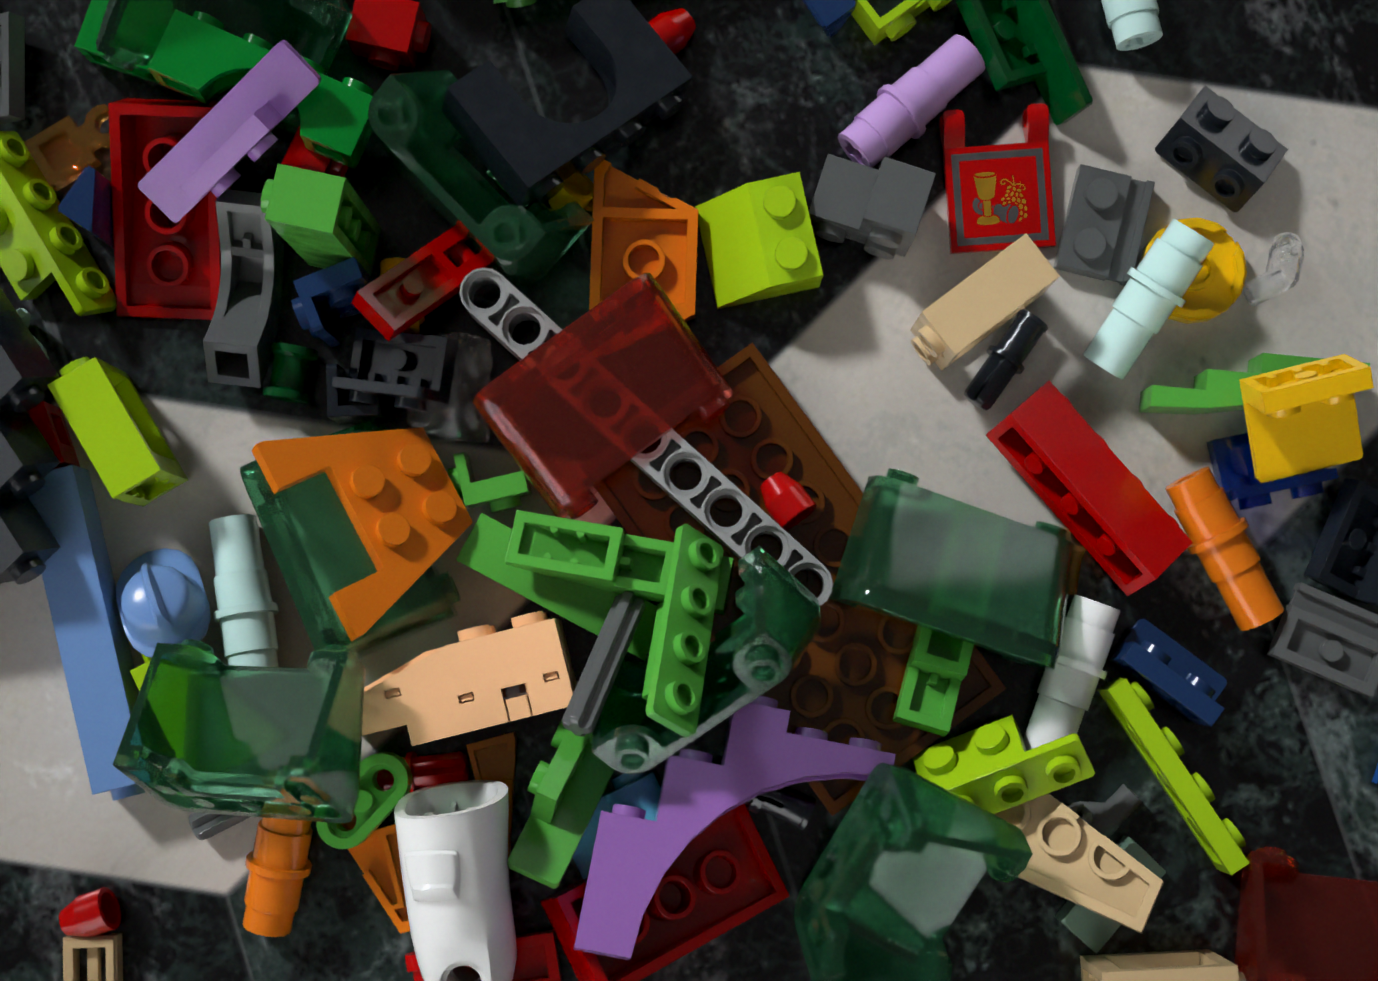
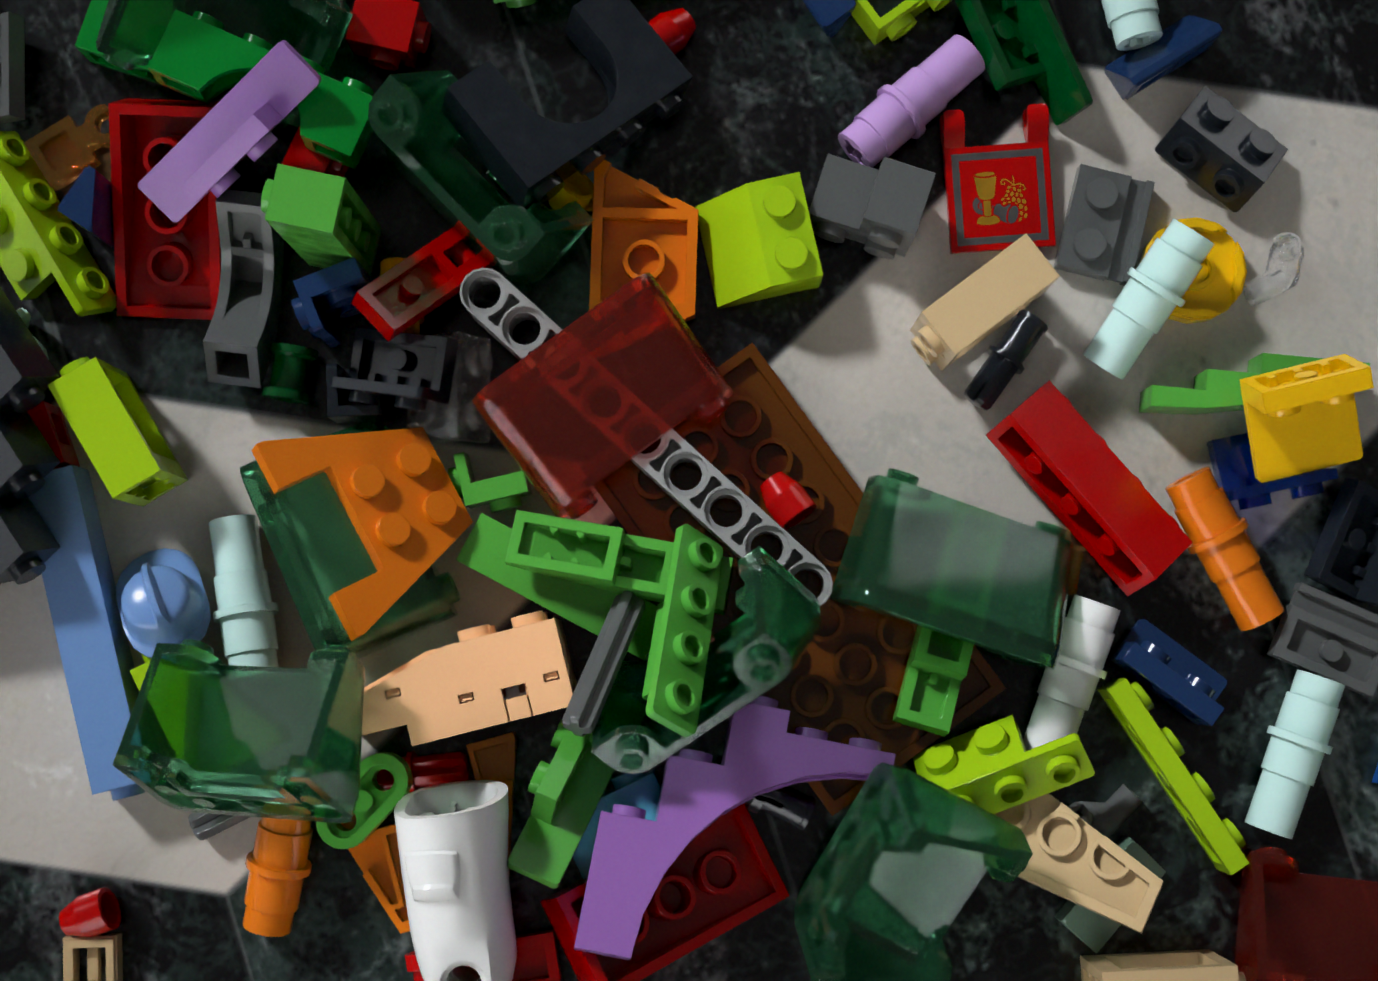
none -> dark blue slope [1104,15,1223,100]
none -> light aqua piece [1244,669,1345,839]

